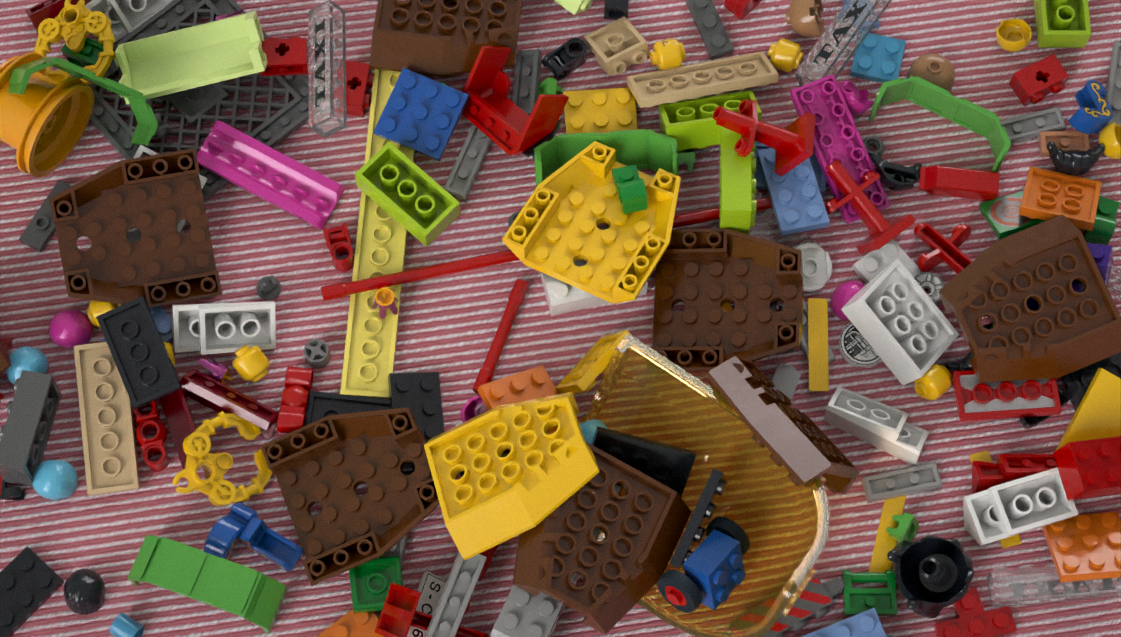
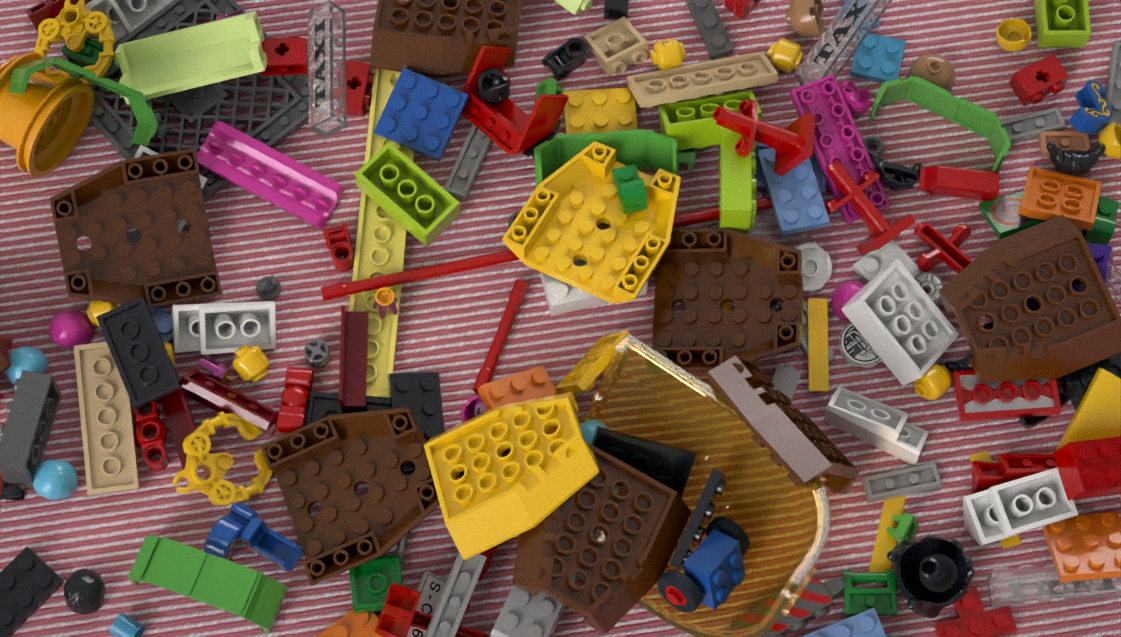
dark grey plate [19,180,72,253] -> none
dark grey plate [512,49,542,116] -> none
none -> dark red panel [339,305,369,409]
none -> black piece [478,68,511,105]

